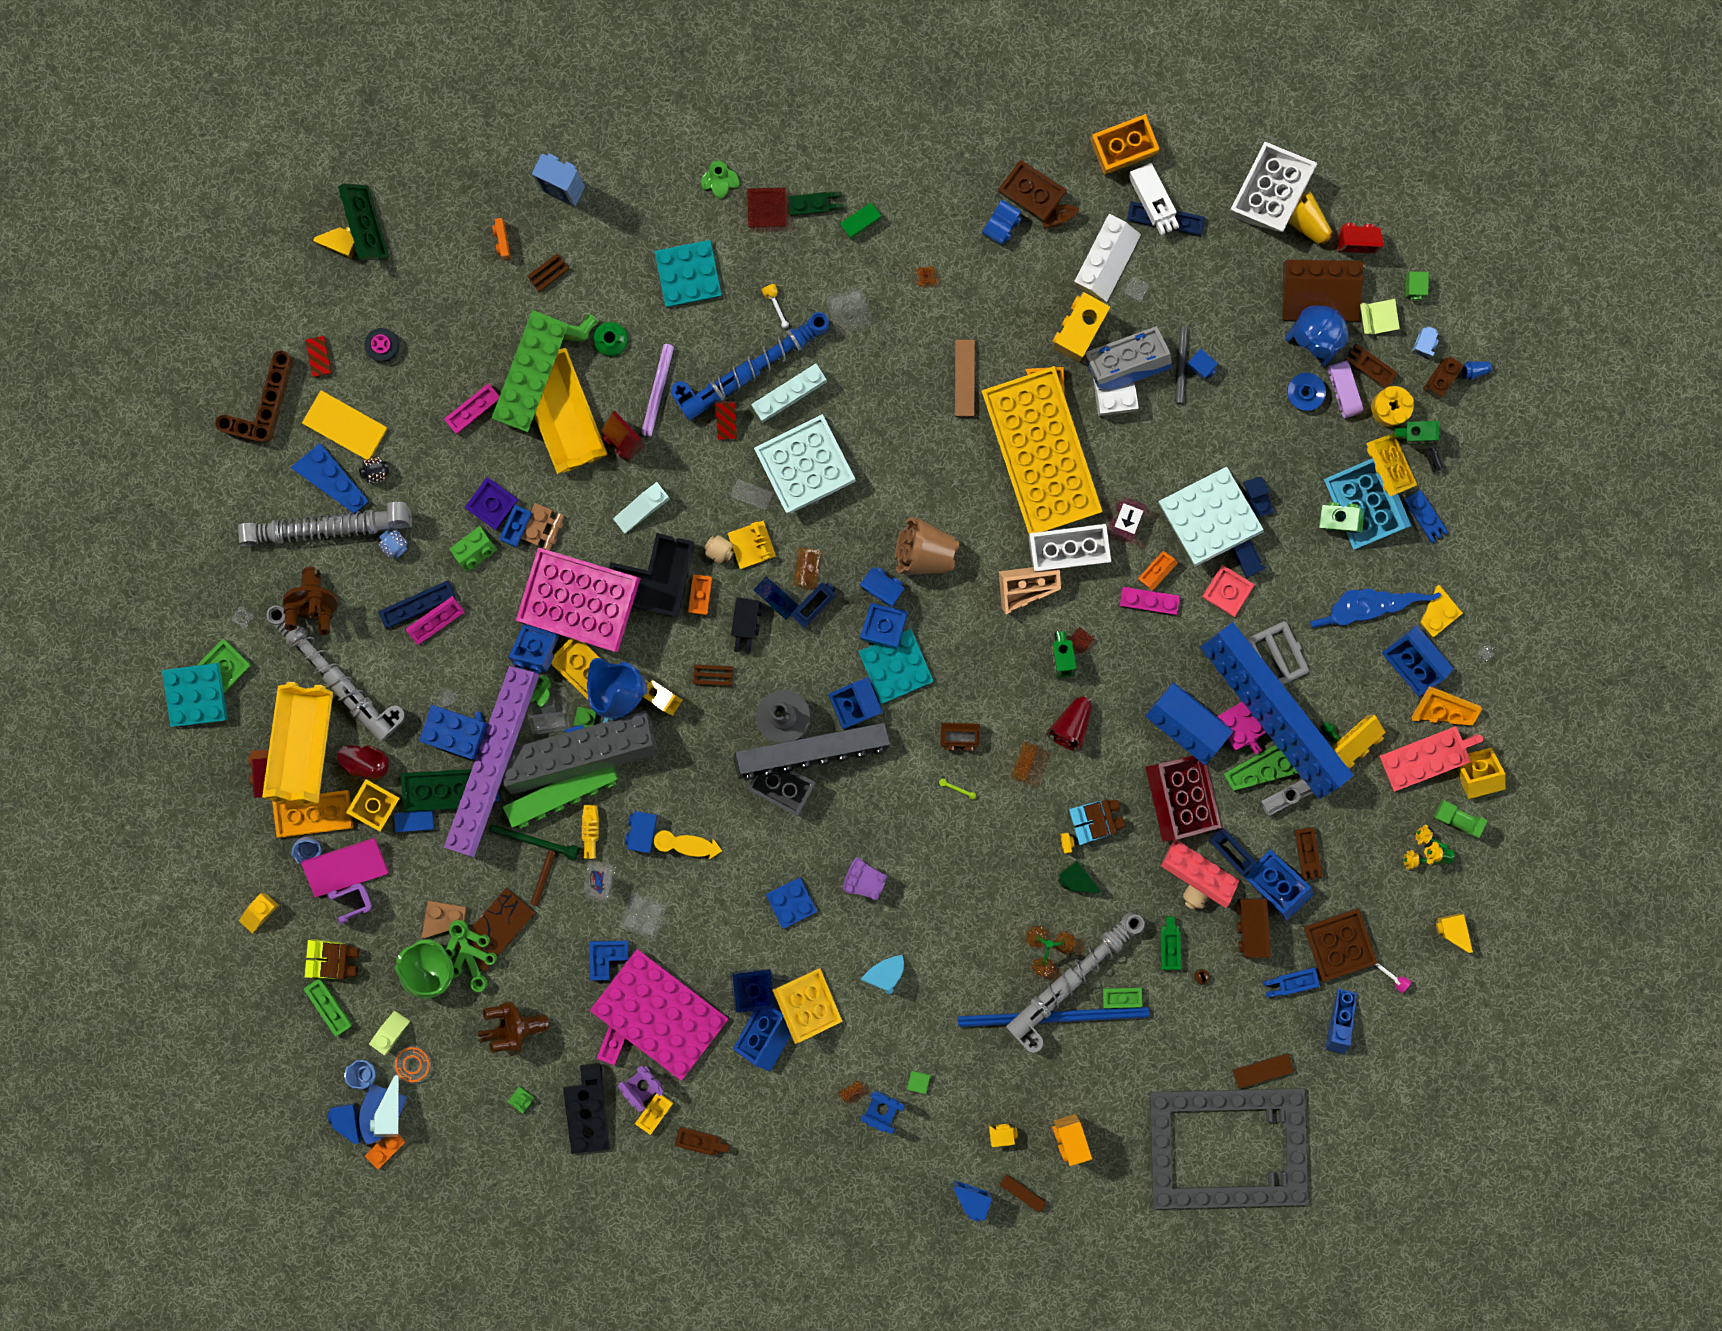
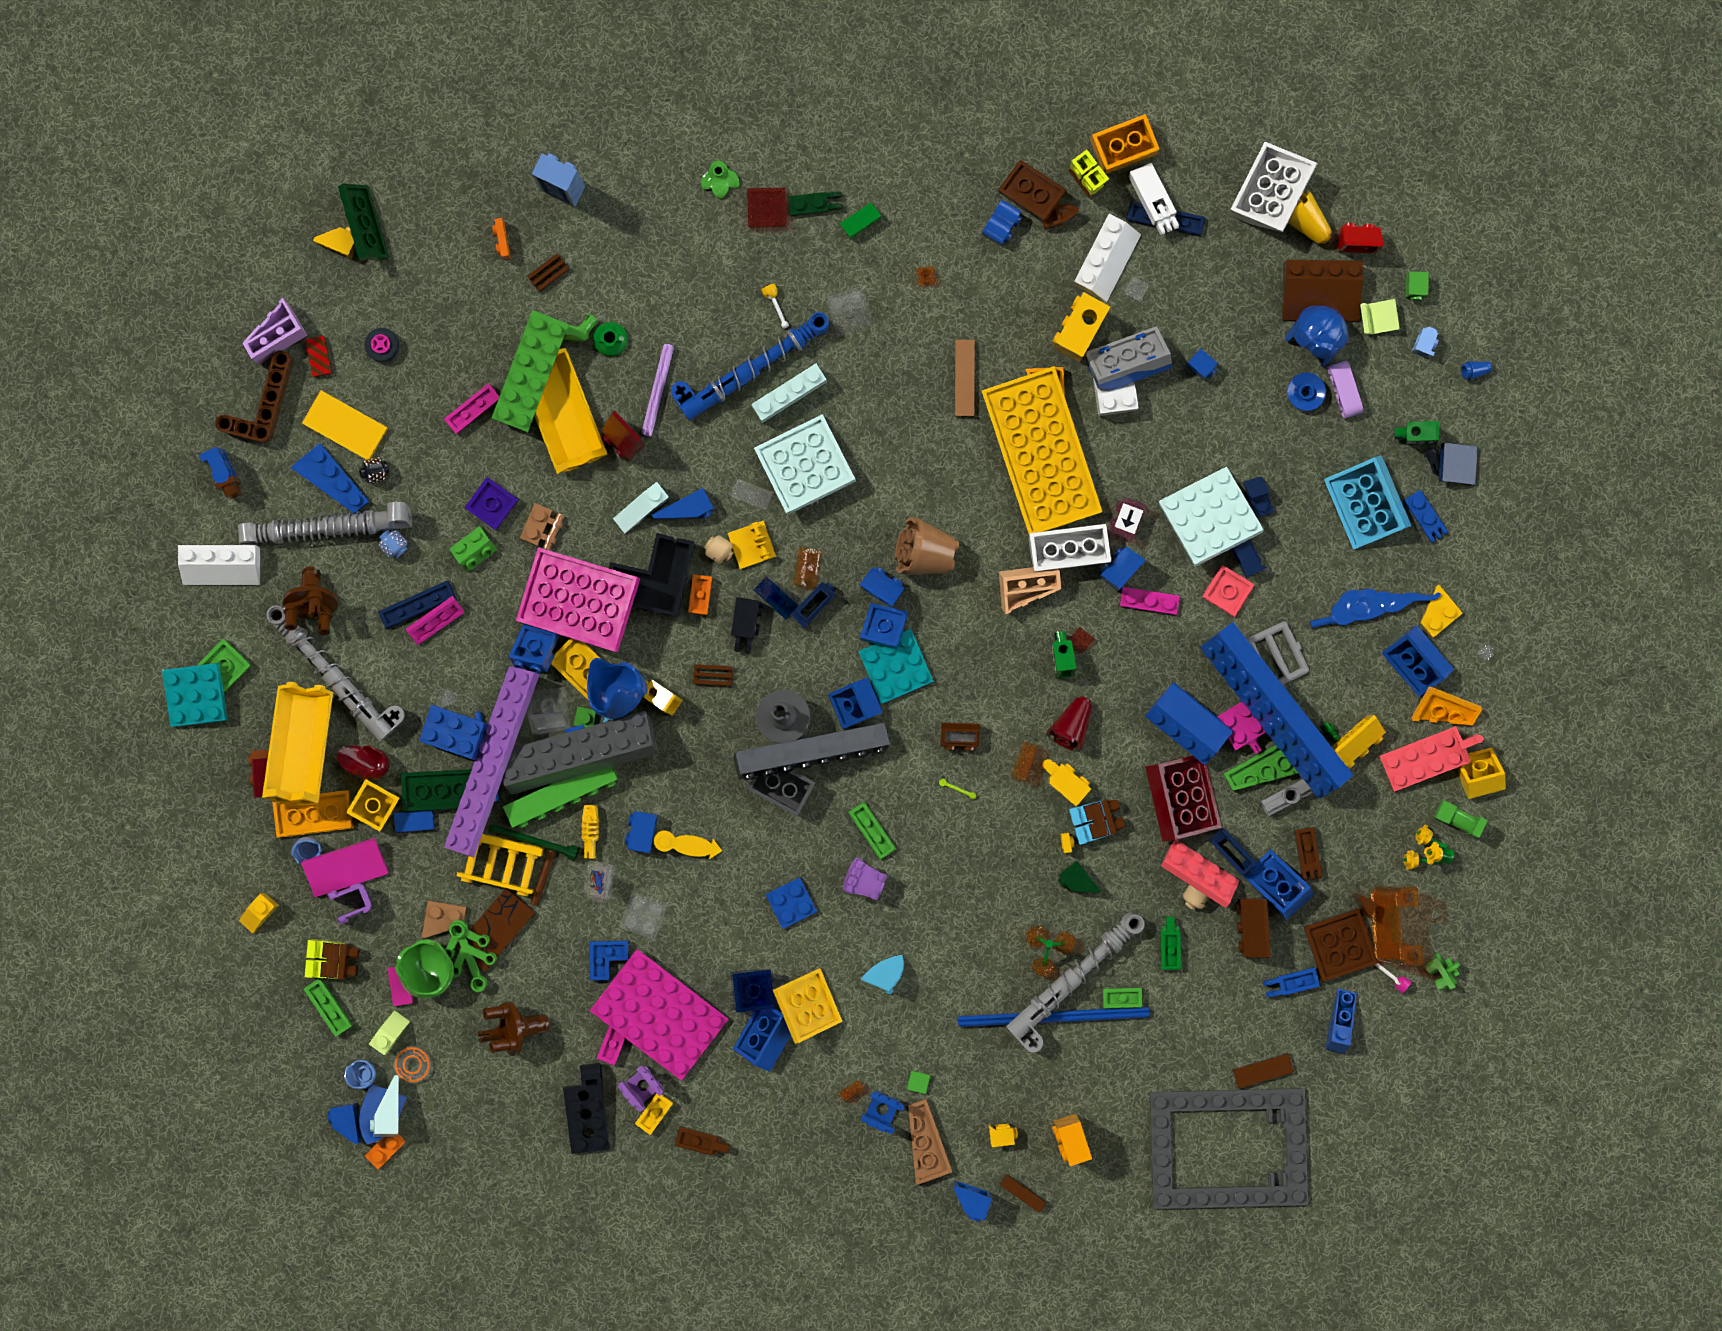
clear plate [231,606,255,629] -> none
blue slope [499,505,532,547] -> none
bright green tile [508,1086,535,1114] -> none
bright green plate [529,675,551,708] -> none
teal plate [654,240,722,308] -> none
tile [715,401,737,440] -> none
orange plate [1138,551,1178,591] -> none
dark grey bar [1176,327,1188,404] -> none
reddish brown hinge [1194,969,1210,985] -> none
brick [1319,502,1365,533] -> none
reddish brown hinge [1344,343,1398,389] -> none
yellow plate [1366,433,1417,496] -> none
yellow brick [1371,386,1414,427] -> none
reddish brown window [1422,356,1464,400] -> none
yellow slope [1436,913,1473,953] -> none
none -> white slope [178,545,260,585]
none -> blue hips [199,447,242,499]
none -> lavender wedge [243,298,307,365]
none -> dark pink tile [388,967,413,1006]
none -> yellow fence [457,834,545,896]
none -> blue slope [652,488,714,520]
none -> bright green tile [848,802,896,860]
none -> medium nougat wing [908,1098,952,1185]
none -> yellow hinge [1042,759,1091,806]
none -> neon yellow hips [1068,150,1109,198]
none -> blue slope [1100,546,1145,591]
none -> reddish brown slope [1352,893,1377,917]
none -> clear orange windscreen [1370,884,1423,966]
none -> bright green hips [1425,953,1460,990]
none -> tile [1439,443,1477,485]

